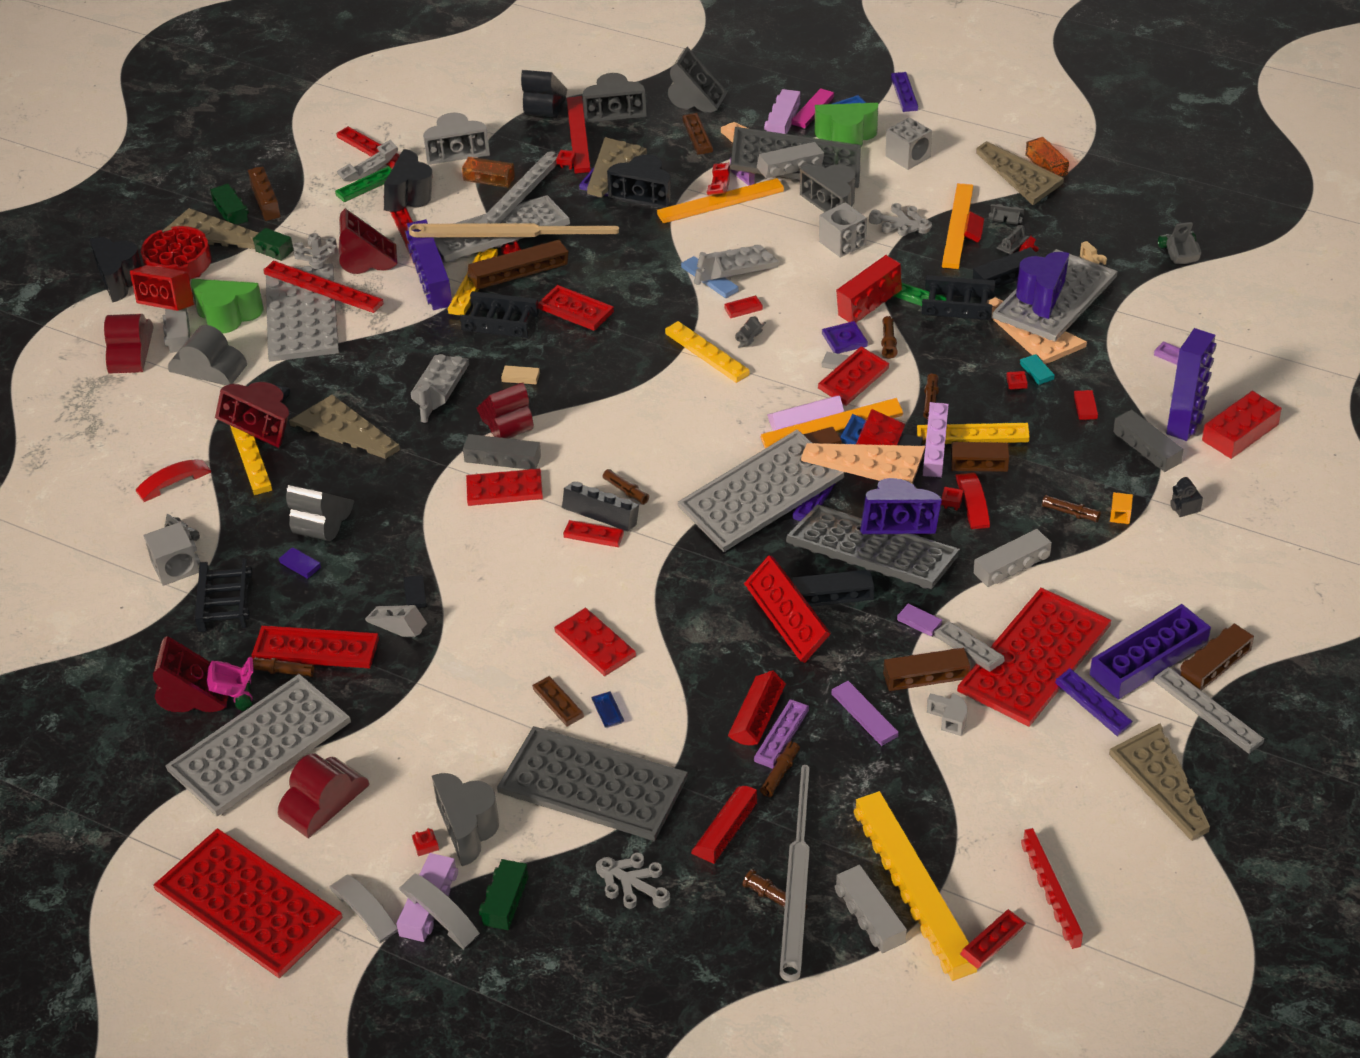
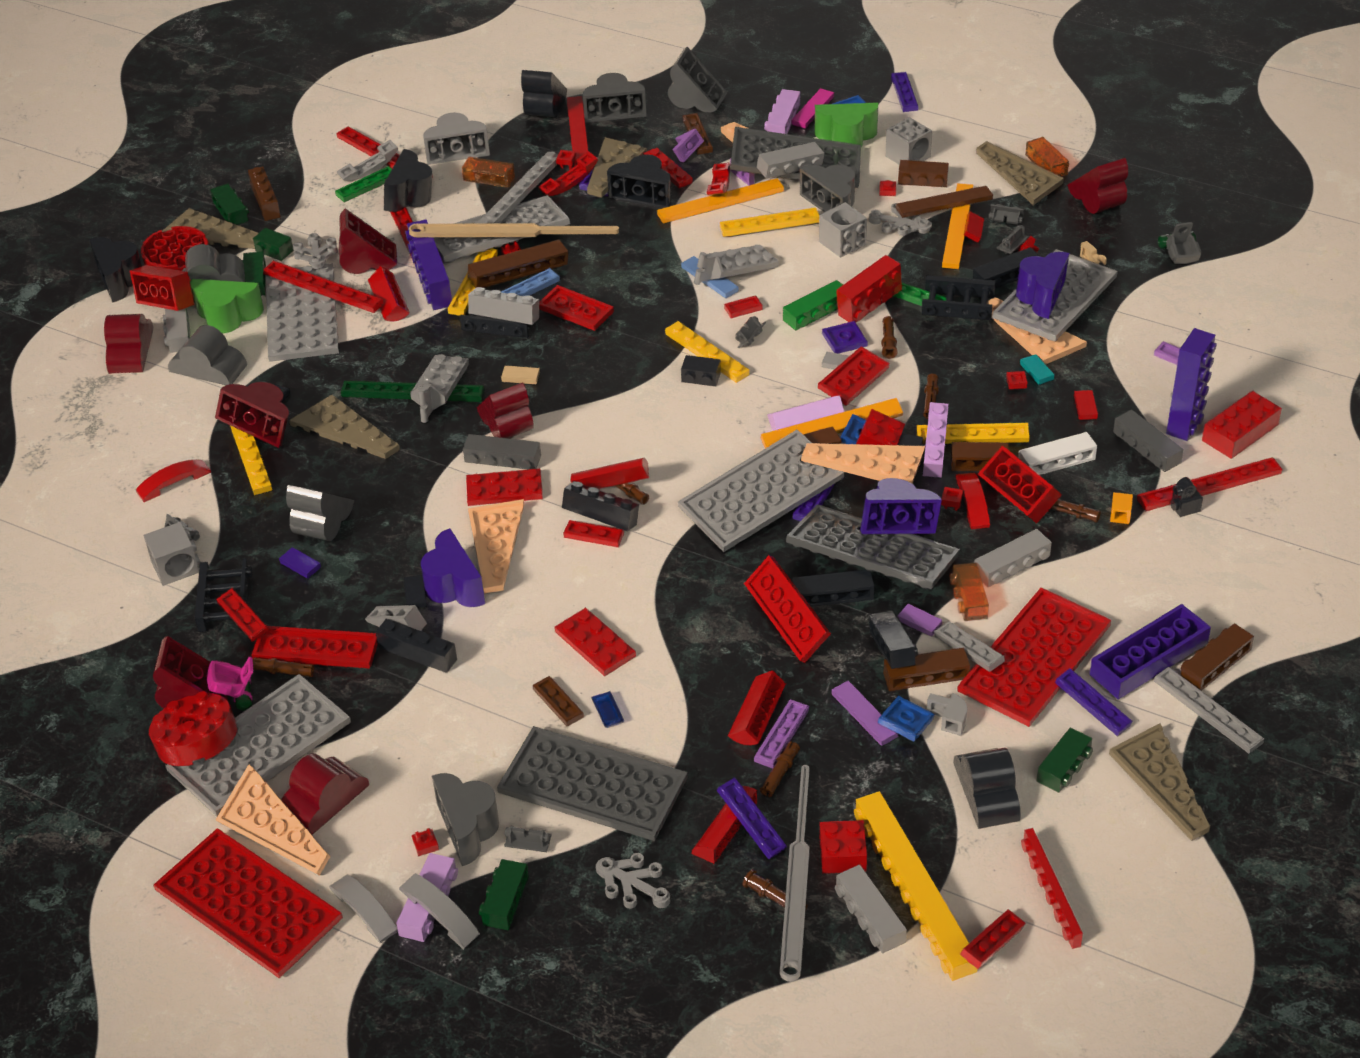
none -> red brick [149,691,238,766]
none -> dark grey brick [182,244,245,303]
none -> red tile [216,588,269,642]
none -> light nougat wing [216,764,331,876]
none -> dark green brick [242,251,266,296]
none -> dark green tile [341,381,485,402]
none -> red brick [368,266,410,322]
none -> black brick [376,619,457,673]
none -> dark purple brick [421,528,485,607]
none -> light grey brick [468,287,539,325]
none -> light nougat wing [468,499,525,594]
none -> medium blue tile [501,268,560,296]
none -> dark grey hinge [504,826,552,853]
none -> red slope [539,151,598,196]
none -> red brick [570,457,649,489]
none -> red plate [644,148,693,188]
none -> medium lavender slope [672,129,704,162]
none -> black brick [681,355,721,387]
none -> dark purple tile [717,778,787,859]
none -> yellow plate [720,207,819,237]
none -> green brick [783,280,843,331]
none -> red brick [819,820,867,874]
none -> black brick [869,611,918,669]
none -> blue tile [878,696,935,742]
none -> red plate [879,180,896,196]
none -> reddish brown tile [896,186,993,218]
none -> reddish brown brick [898,160,949,187]
none -> clear orange brick [950,563,989,621]
none -> black brick [953,747,1021,829]
none -> red brick [978,445,1062,524]
none -> white brick [1018,432,1097,475]
none -> dark green brick [1036,727,1093,793]
none -> dark red brick [1067,158,1128,214]
none -> red tile [1137,457,1282,511]

